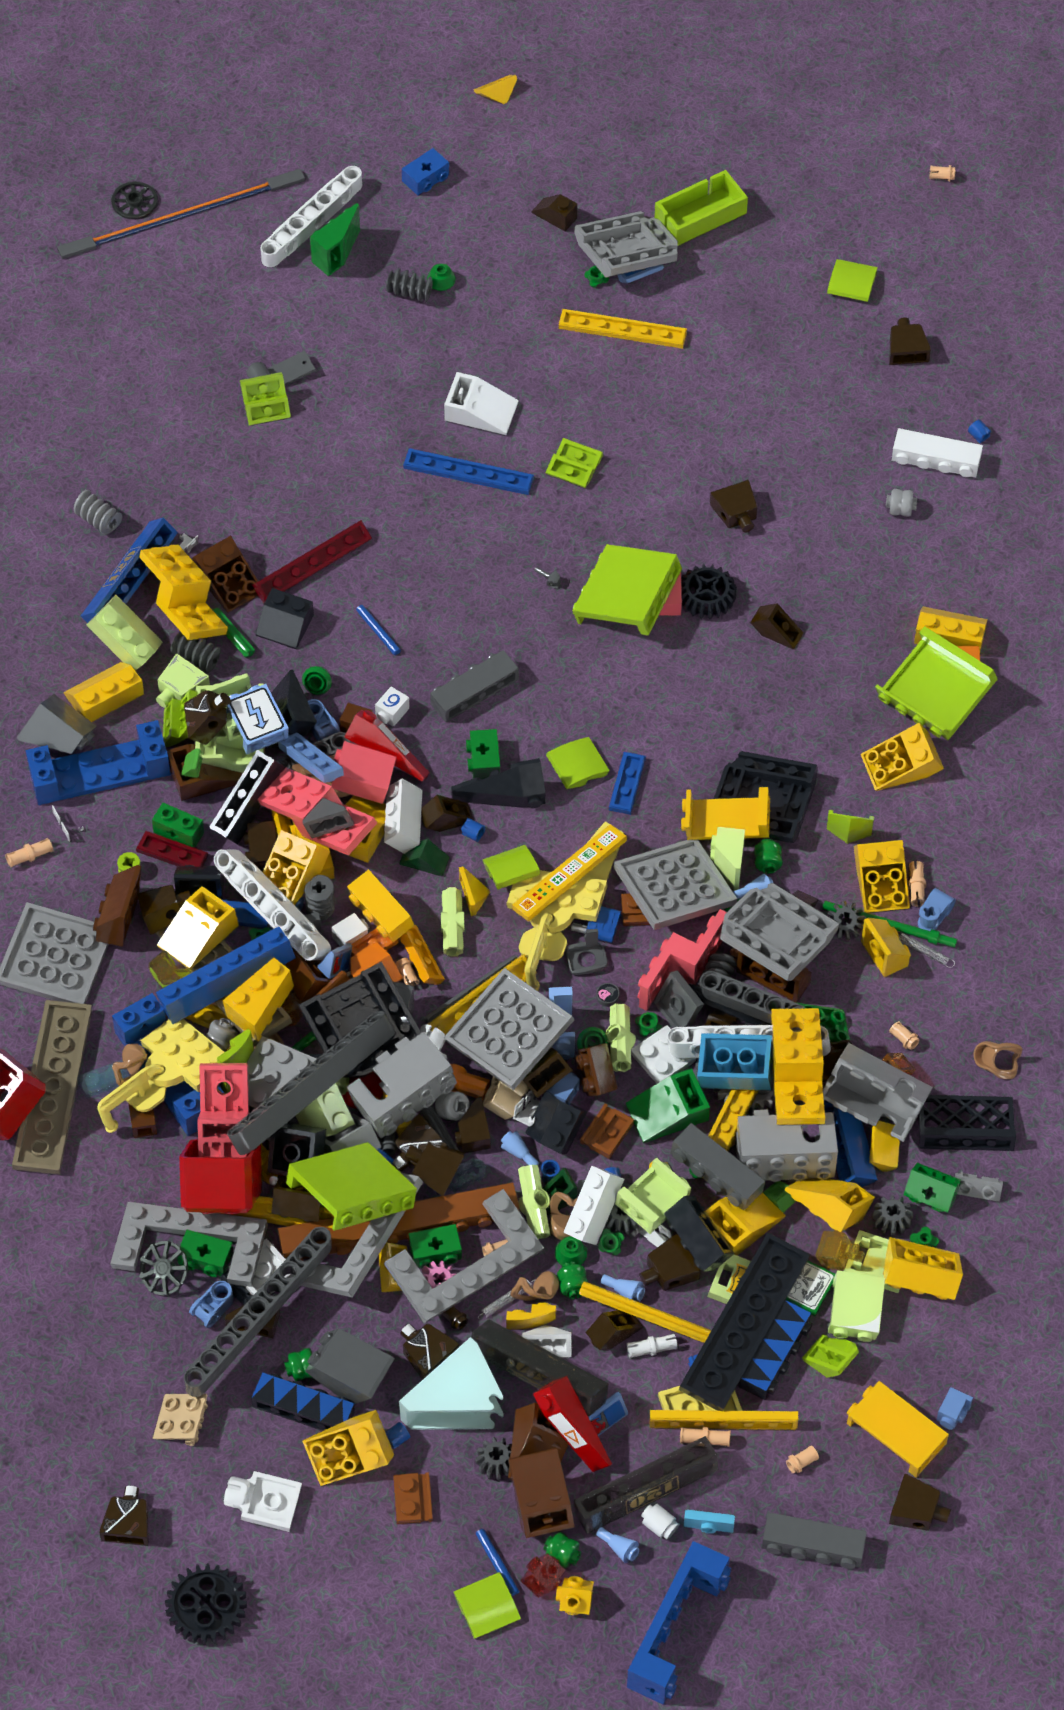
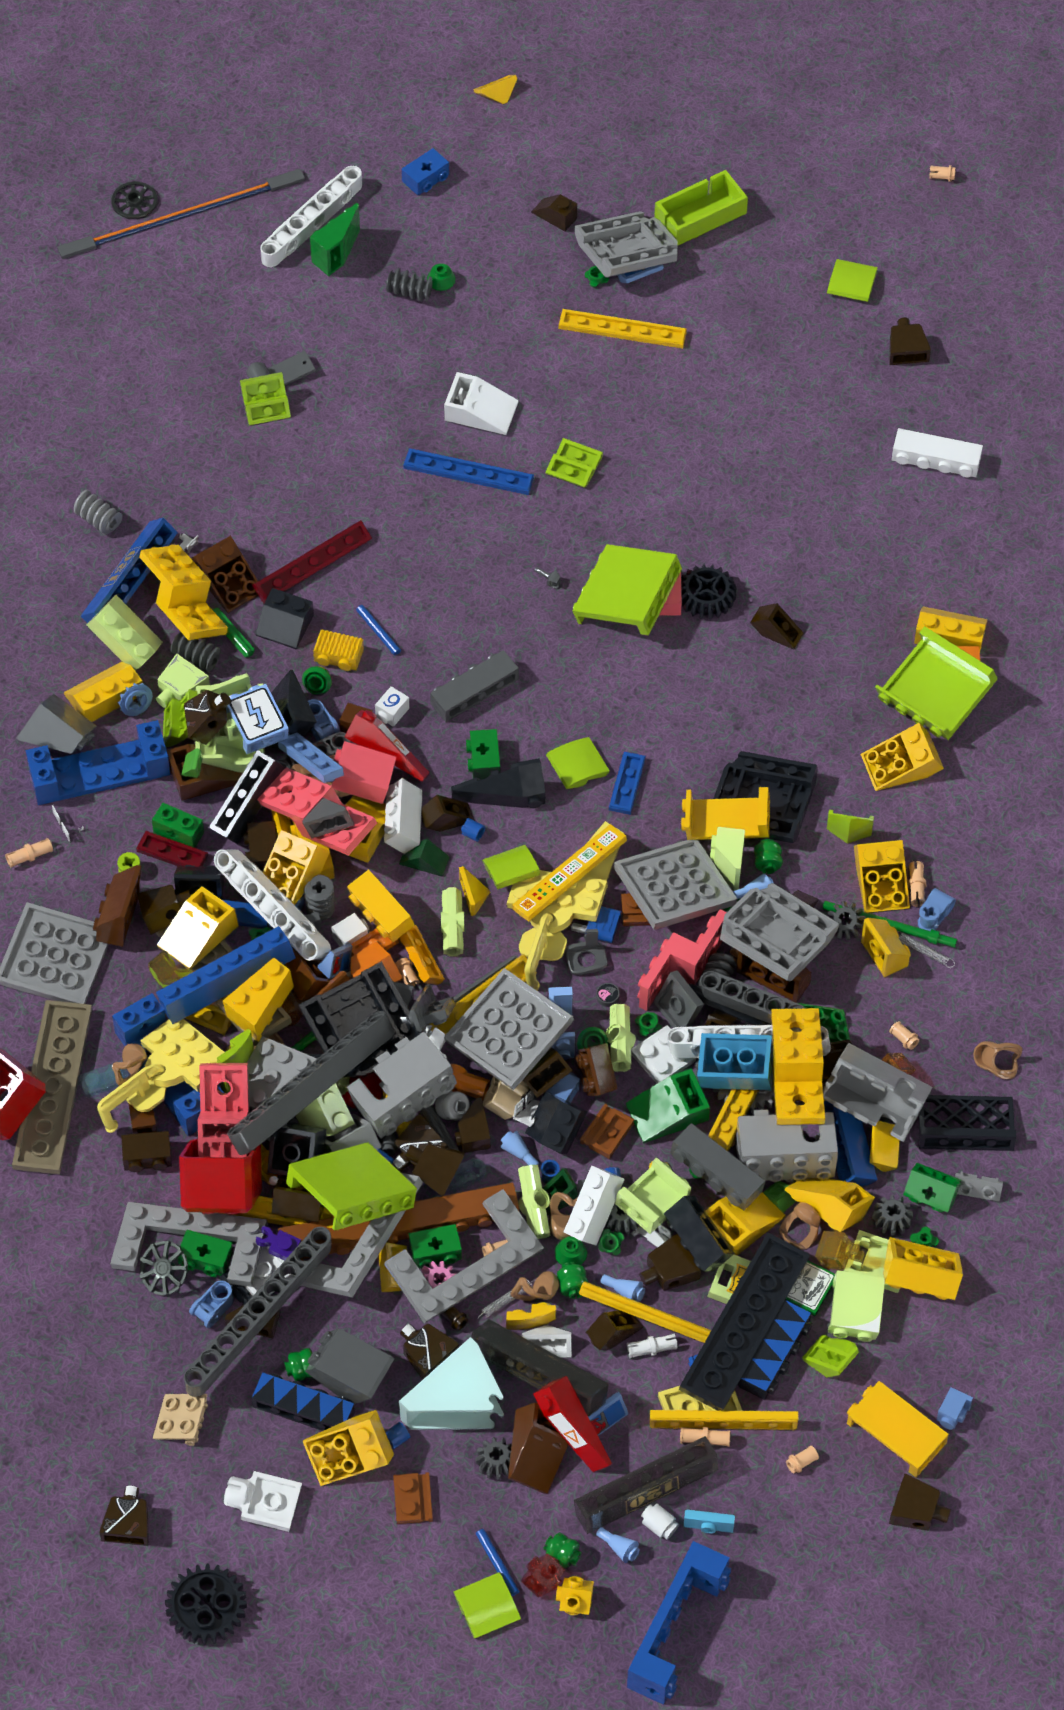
light grey piece [205,1018,238,1052] -> none
reddish brown slope [508,1448,575,1538] -> none
dark brown torso [710,480,757,533] -> none
dark grey brick [762,1512,867,1569] -> none
light grey piece [886,489,917,517] -> none
blue hose [968,419,991,443] -> none
none -> medium blue gear [118,683,153,716]
none -> dark brown brick [121,1131,172,1172]
none -> dark purple plate [256,1226,301,1261]
none -> yellow brick [313,629,364,671]
none -> dark grey bracket [409,984,456,1032]
none -> medium nougat piece [779,1202,820,1250]

